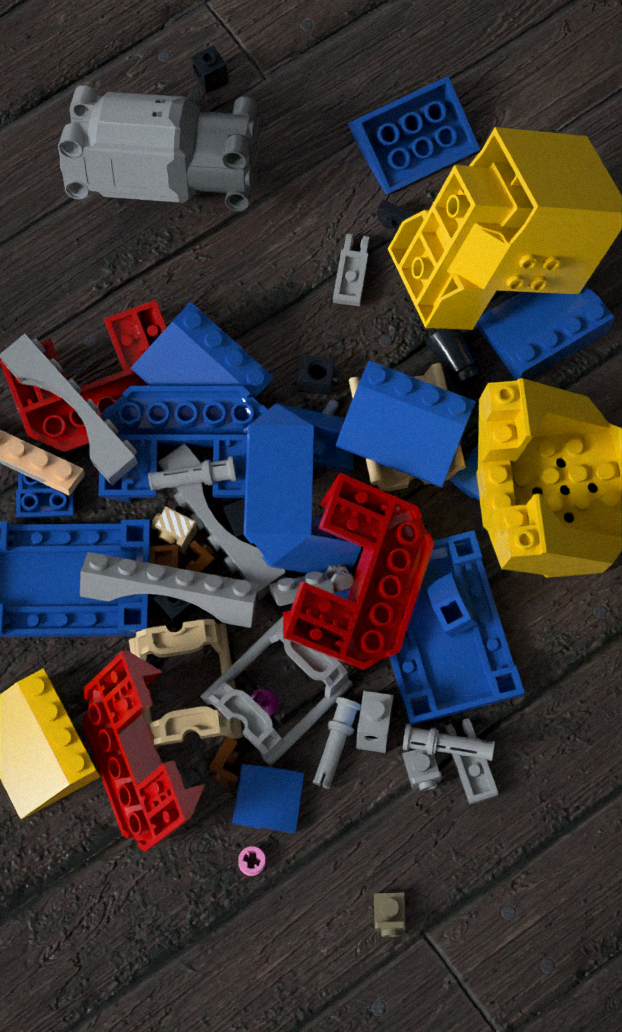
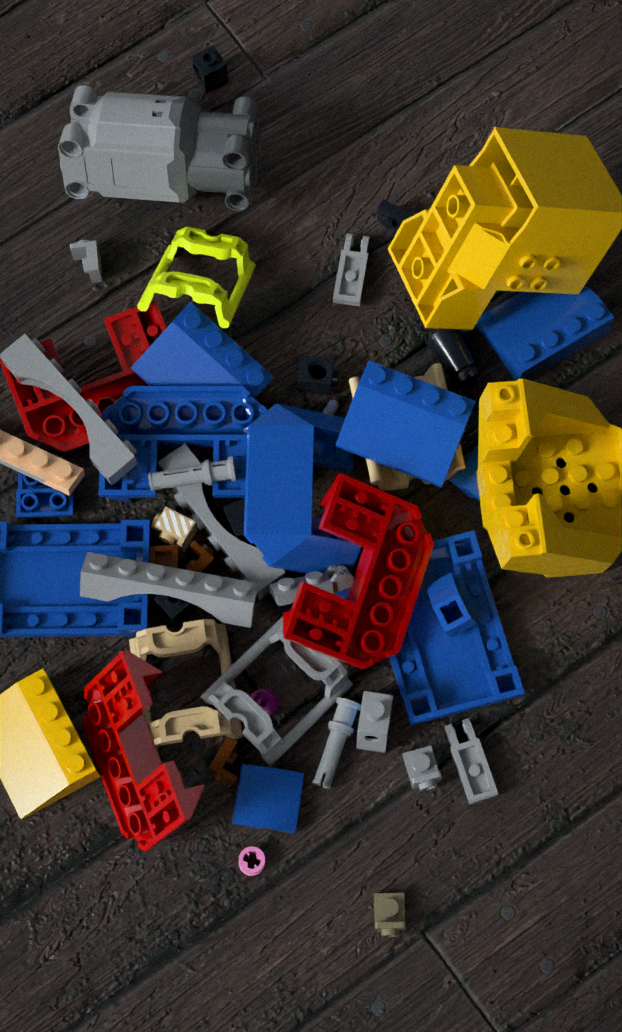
blue slope [347,76,480,195] -> none
light grey pin [403,724,495,761] -> none
none -> light grey bracket [70,240,103,283]
none -> neon yellow piece [137,227,256,328]

